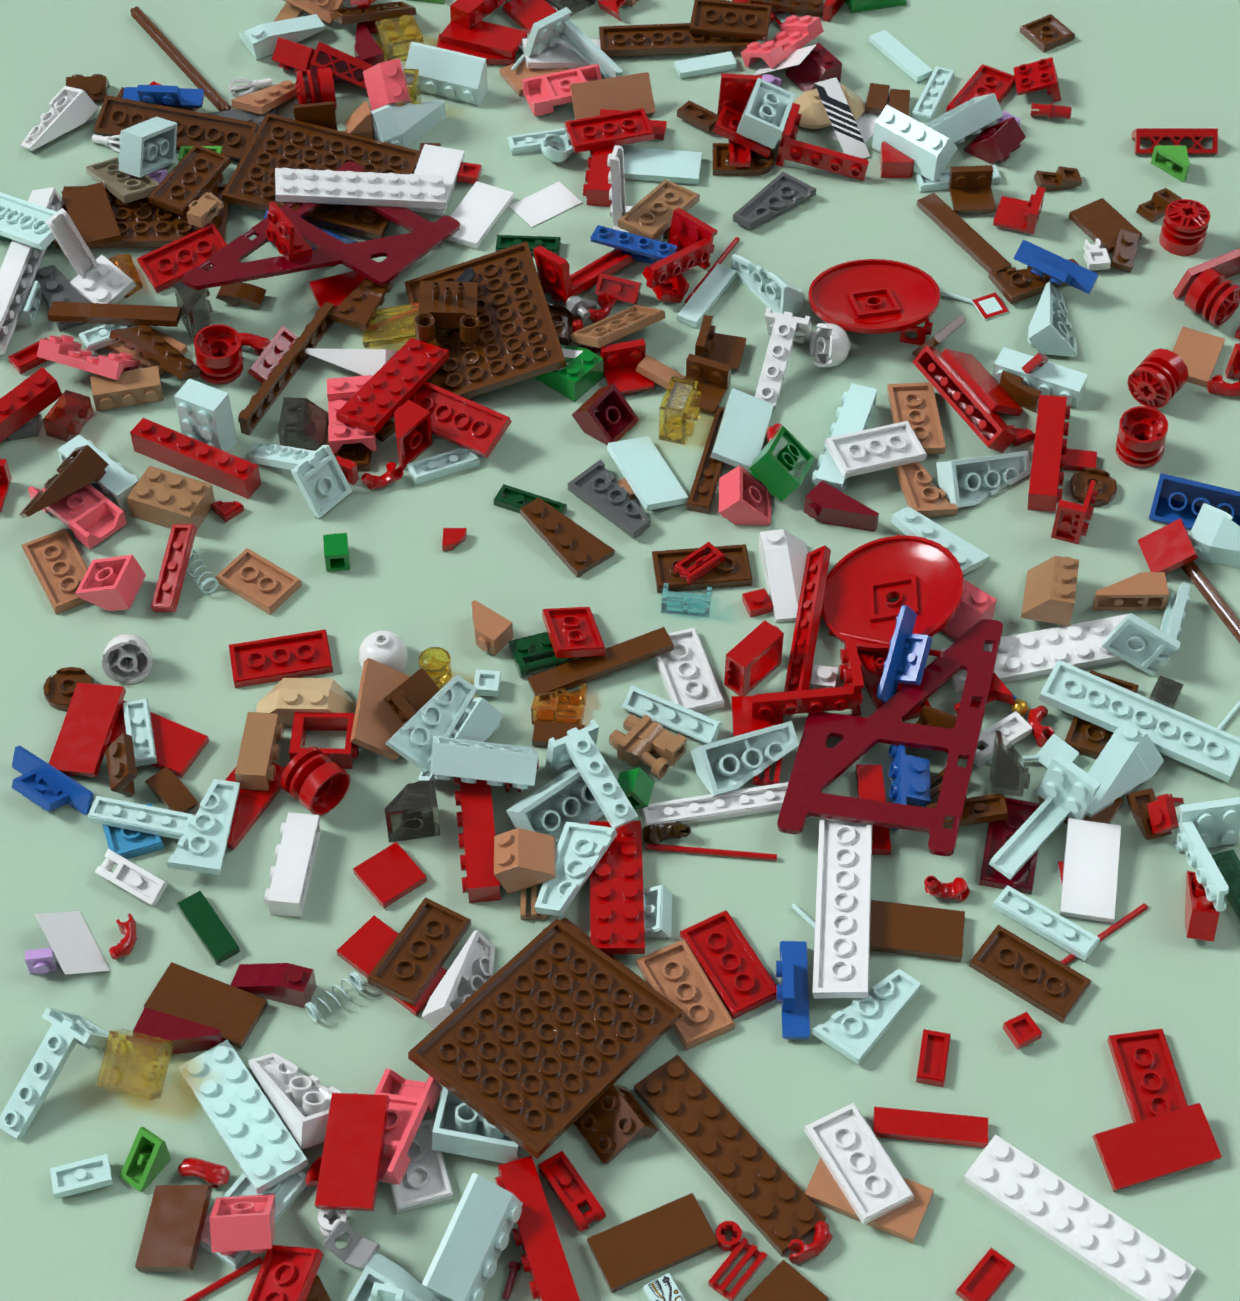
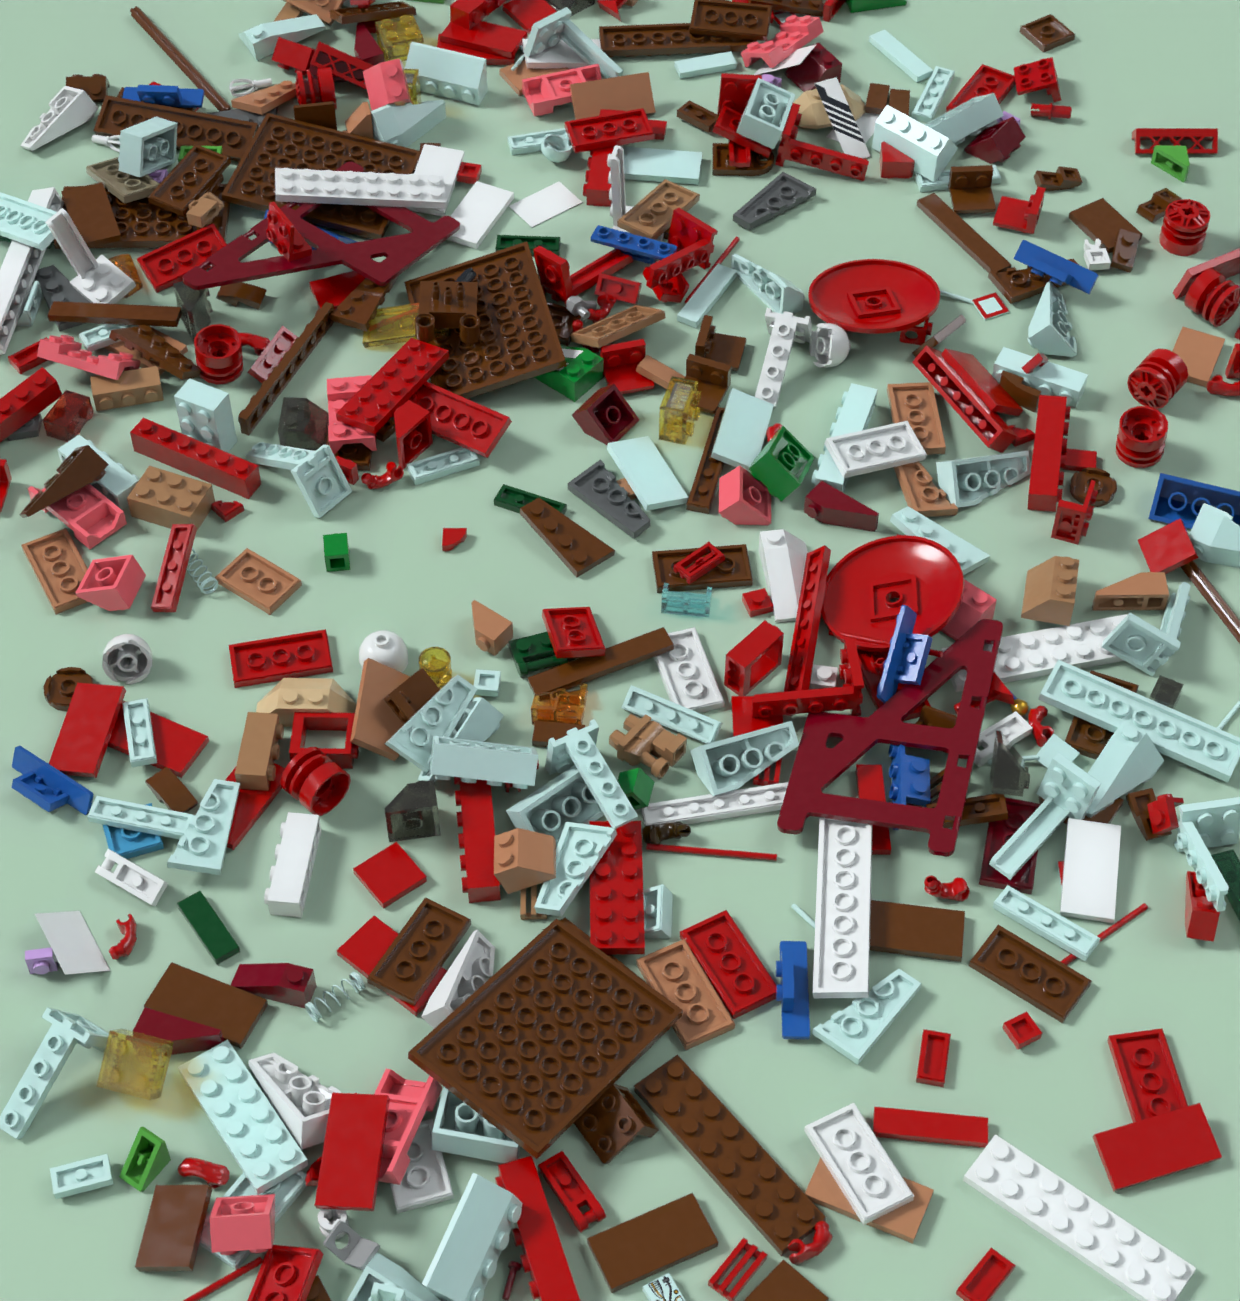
reddish brown bracket [106,733,137,797] -> none
white wedge [305,348,397,377] -> none
red bush [716,1221,742,1251] -> none

